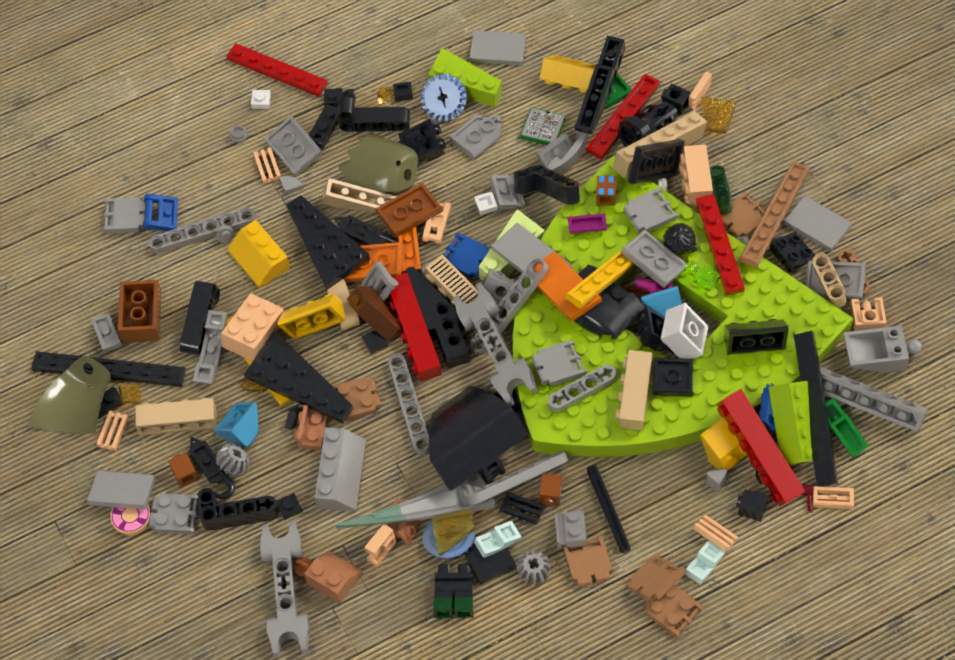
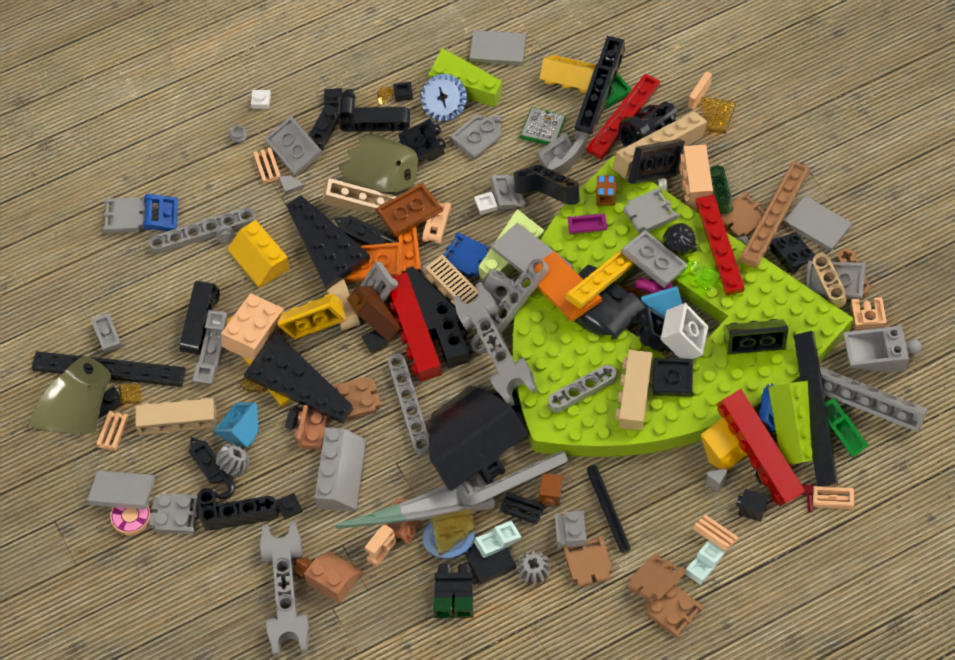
dark orange brick [118,280,161,342] -> none
dark orange brick [168,452,198,488] -> none
red plate [226,43,328,97] -> none
light grey plate [532,340,587,387] -> none
black brick [661,83,690,115] -> none

